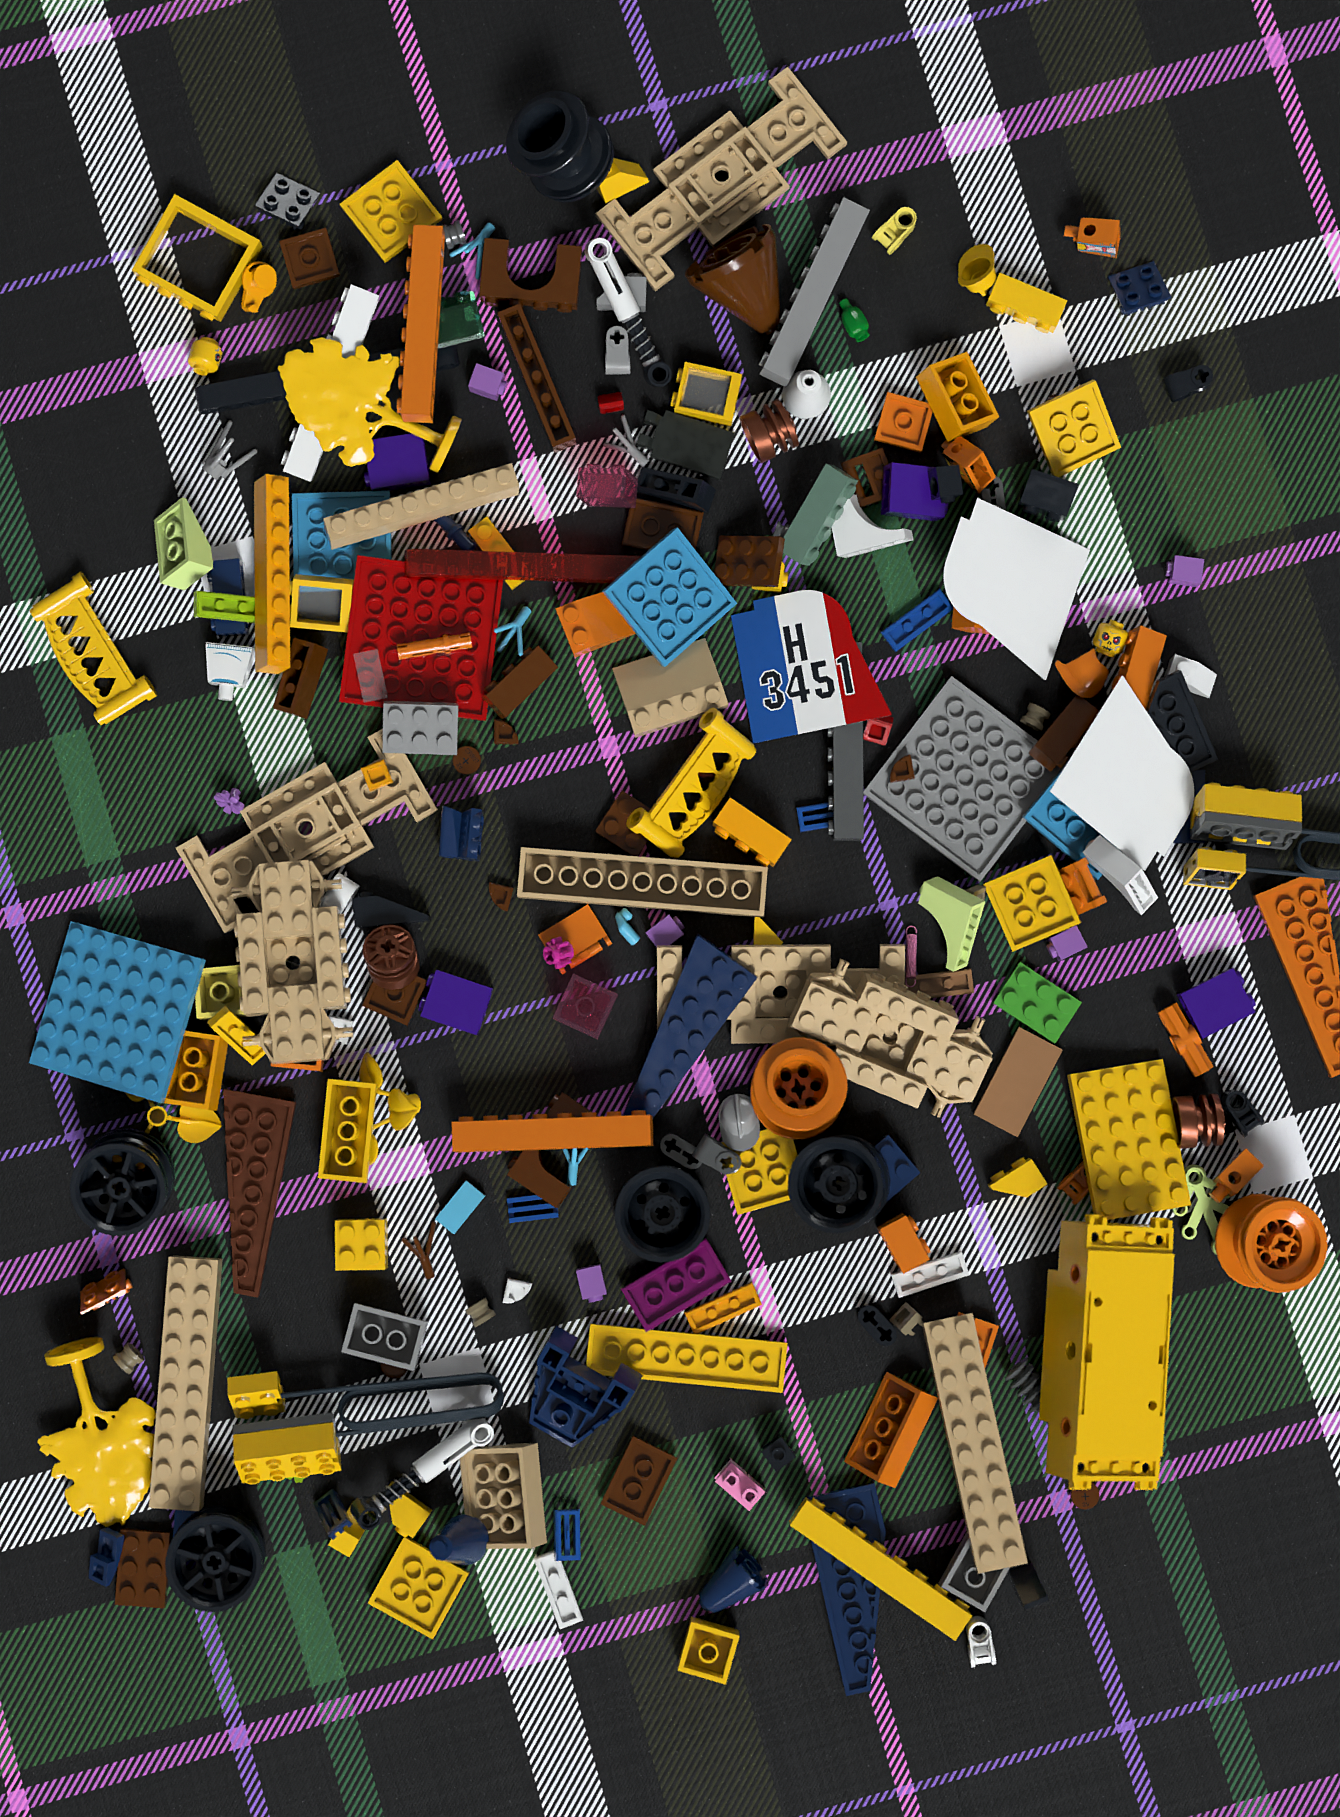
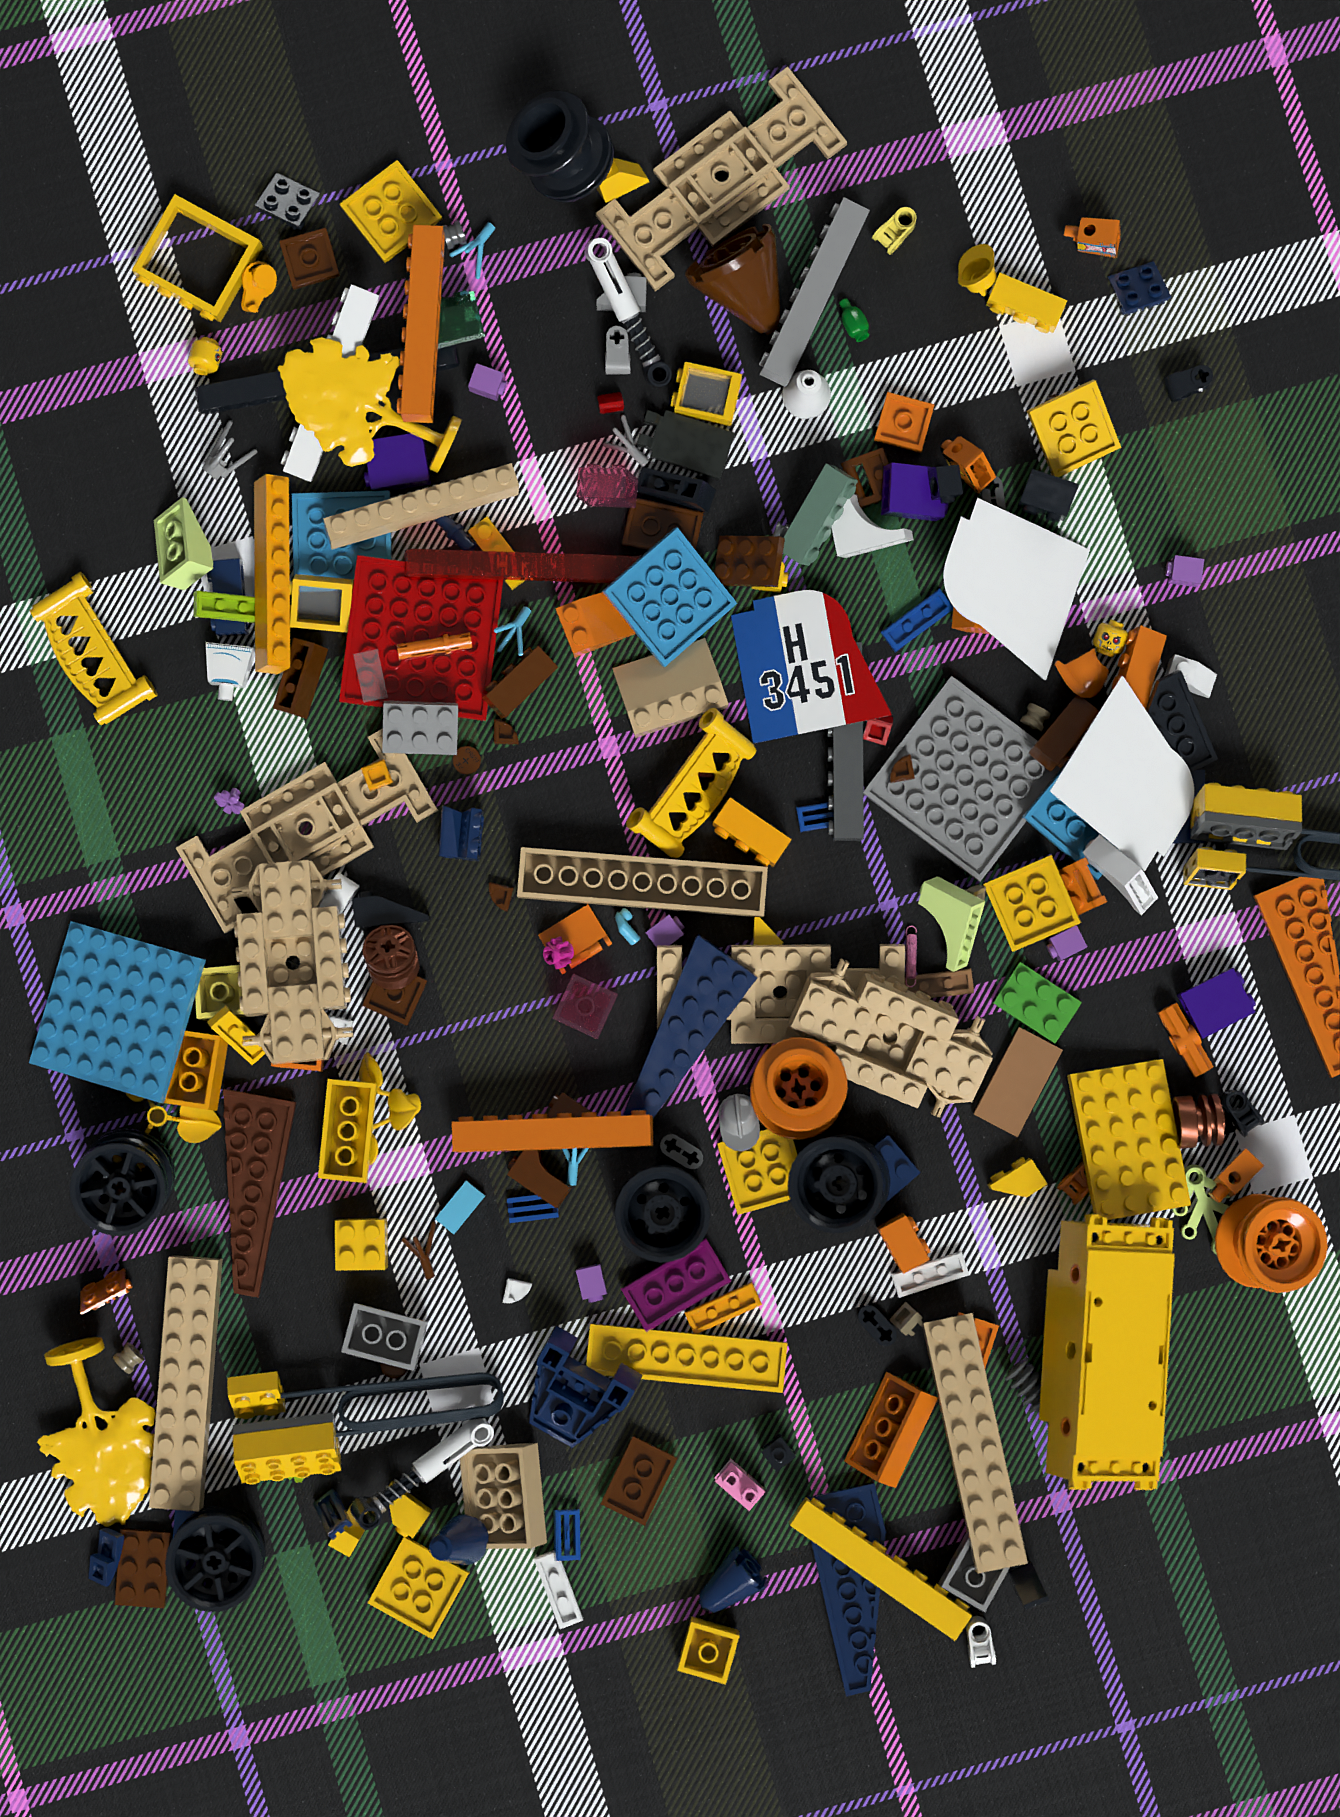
dark purple brick [418,970,493,1035] -> none
dark tan wheel [465,1297,496,1327] -> none
reddish brown arch [479,238,582,313] -> none
reddish brown brick [497,304,577,453] -> none
reddish brown plate [595,791,650,856] -> none
dark grey piece [692,1134,742,1174] -> none
copper wheel [739,399,799,463] -> none
light orange brick [916,352,999,442] -> none
reddish brown piece [1070,1482,1099,1510] -> none

